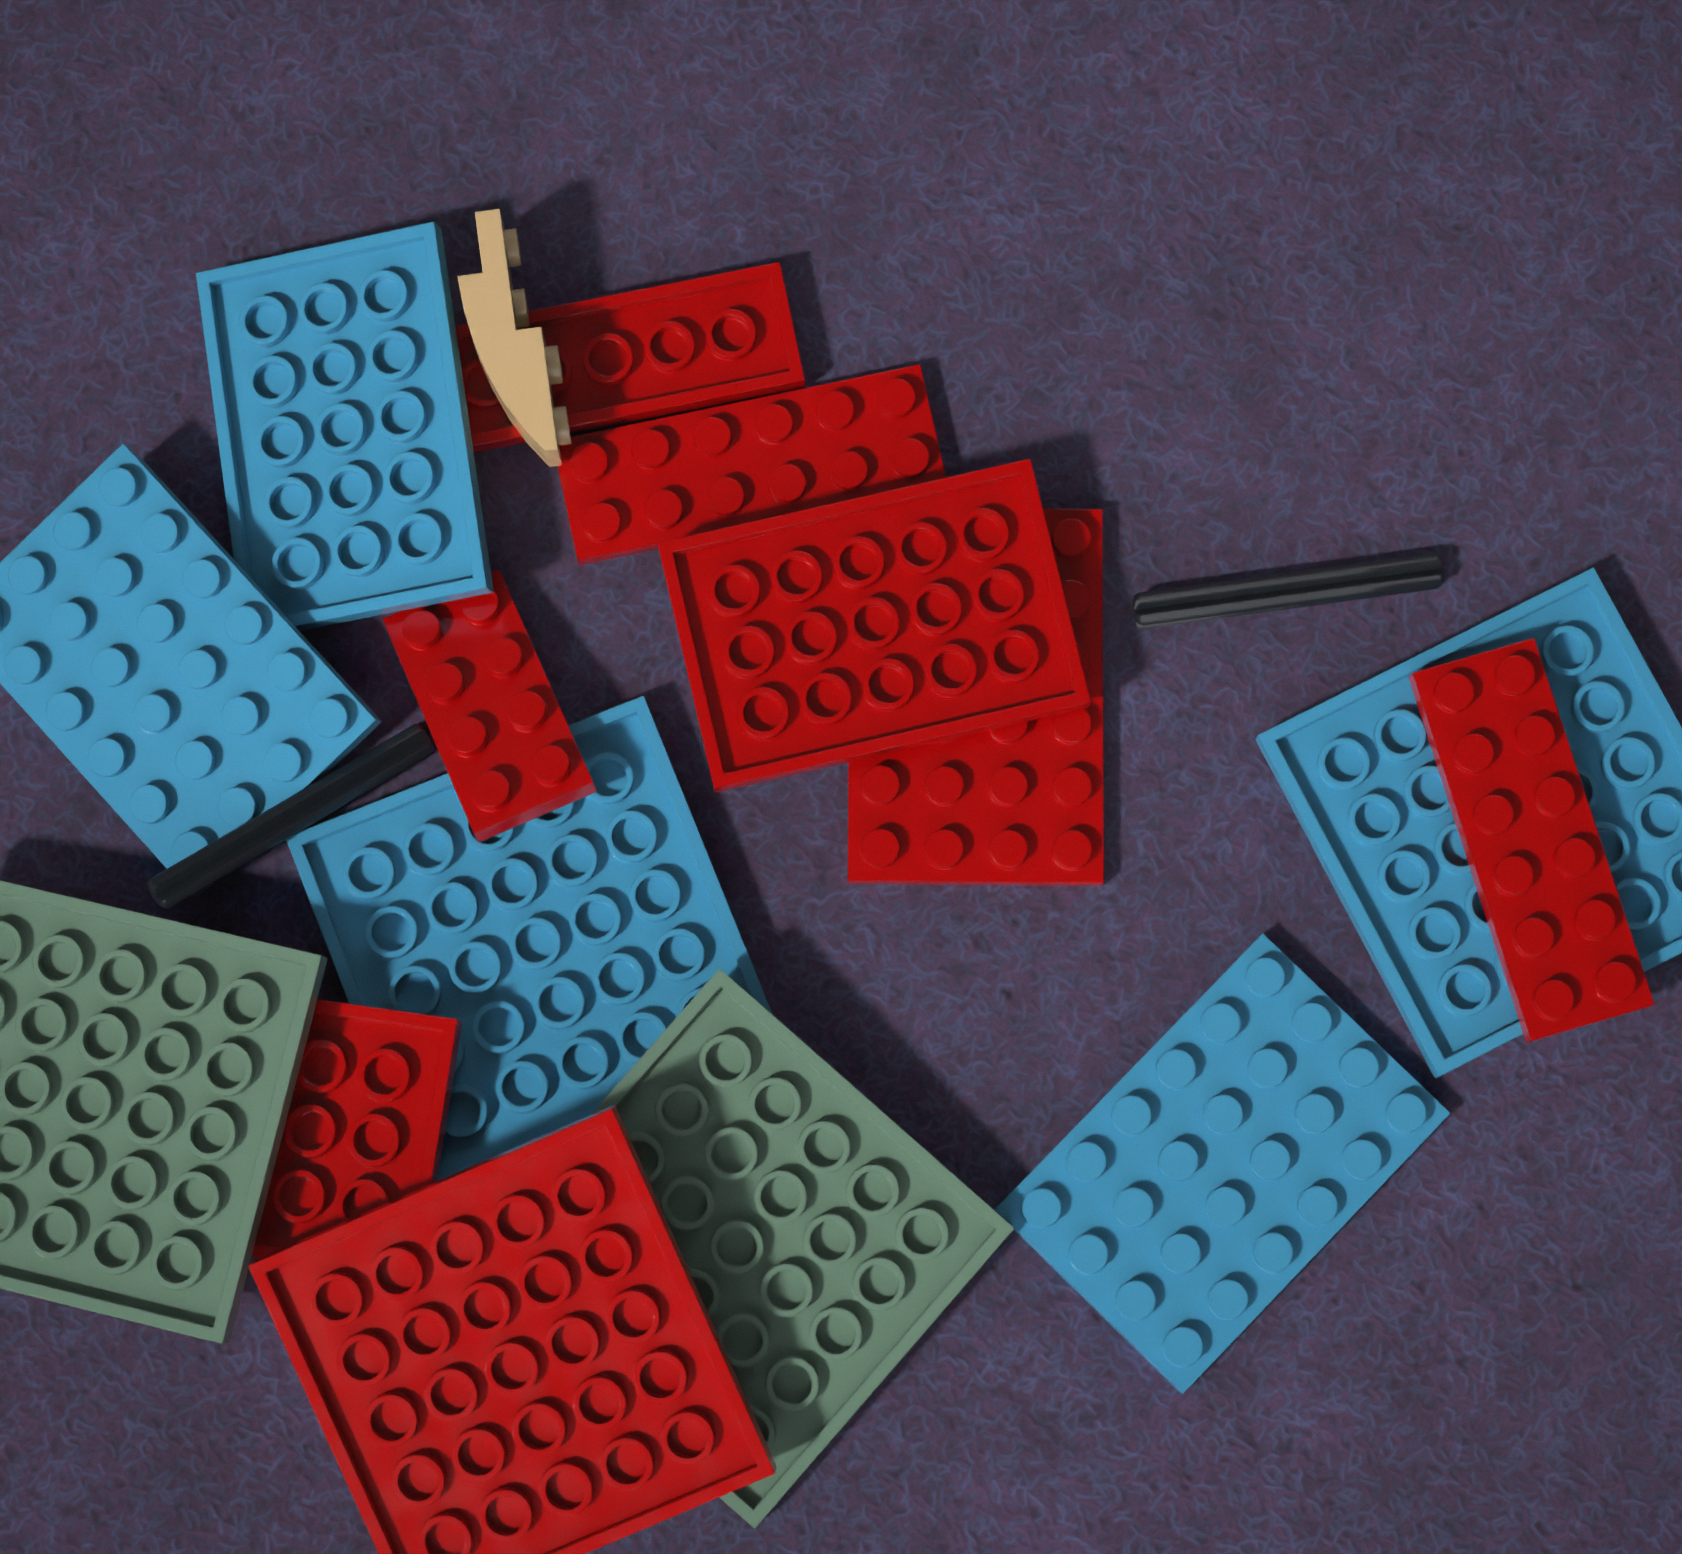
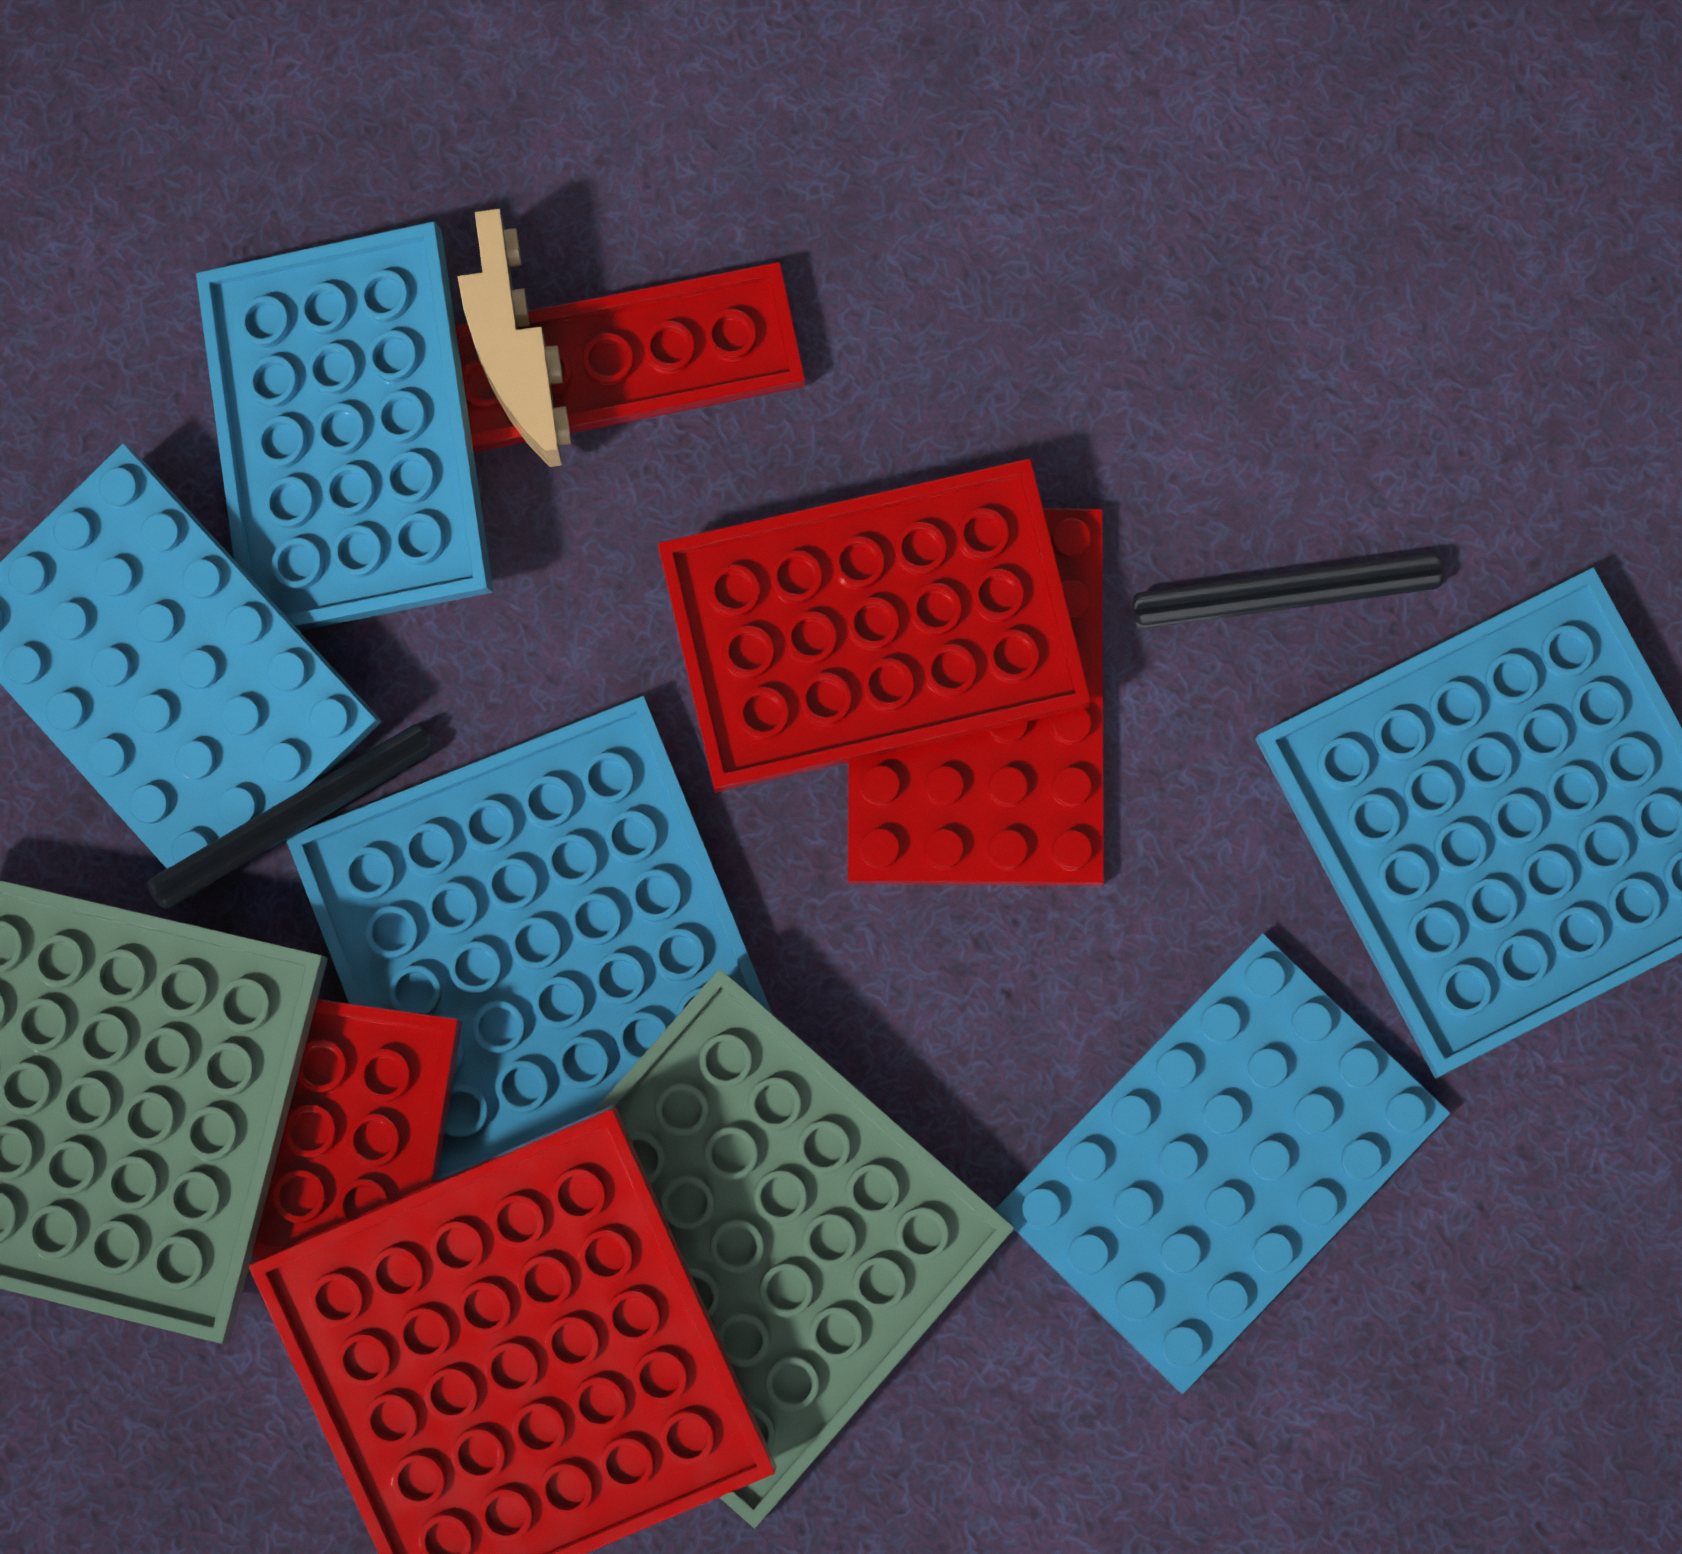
red plate [383,570,597,843] -> none
red plate [558,364,946,565] -> none
red plate [1409,638,1655,1043] -> none

